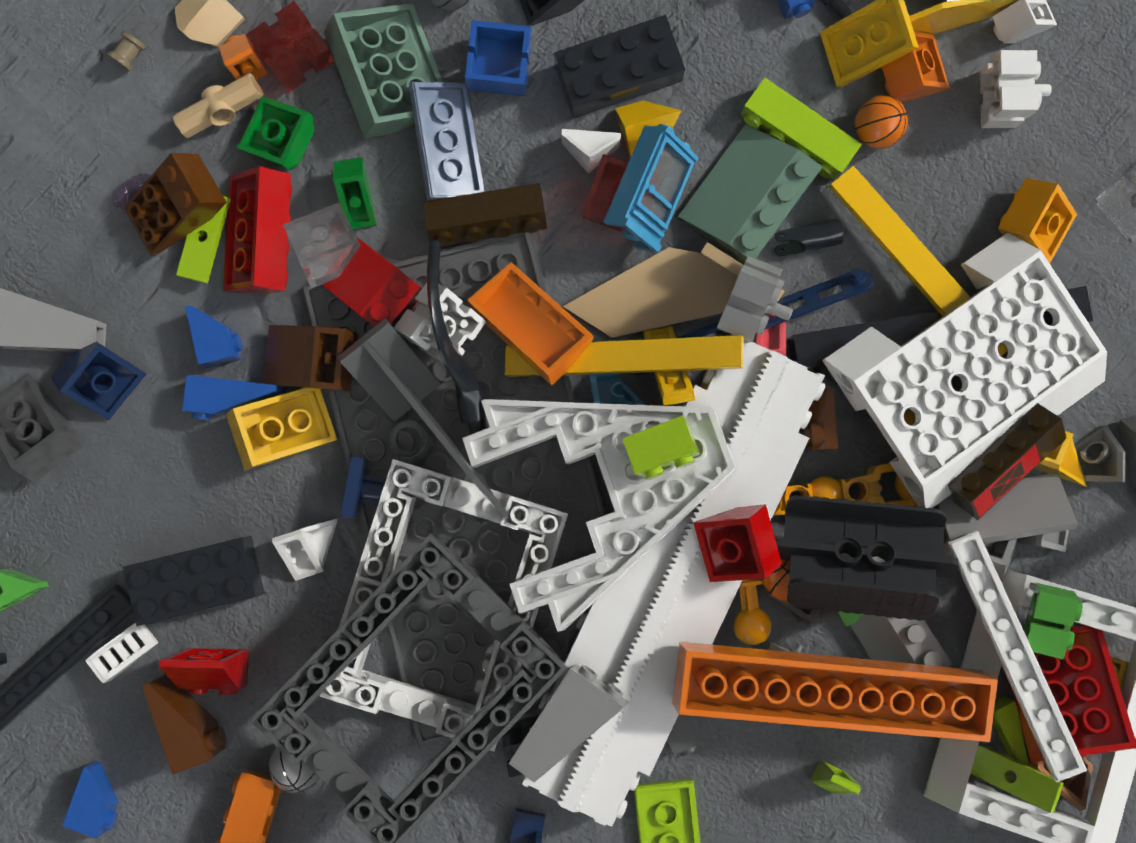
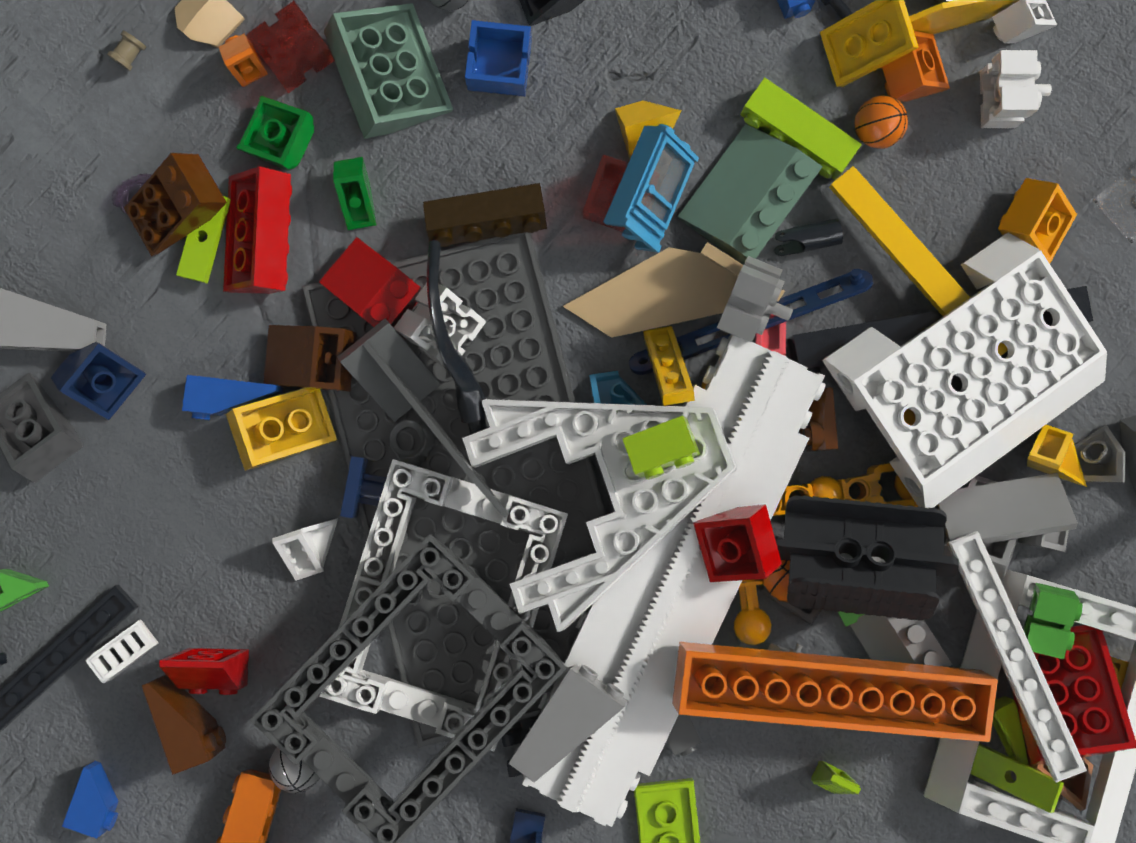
black brick [123,536,265,626] -> none
tan piece [173,73,264,139] -> none
blue slope [185,305,243,368] -> none
clear slope [283,202,360,288] -> none
sand blue tile [409,82,484,201] -> none
orange slope [467,262,594,386] -> none
yellow tile [505,335,744,377] -> none
black brick [554,15,686,119] -> none
white slope [562,129,621,174] -> none
dark brown brick [948,403,1067,521] -> none

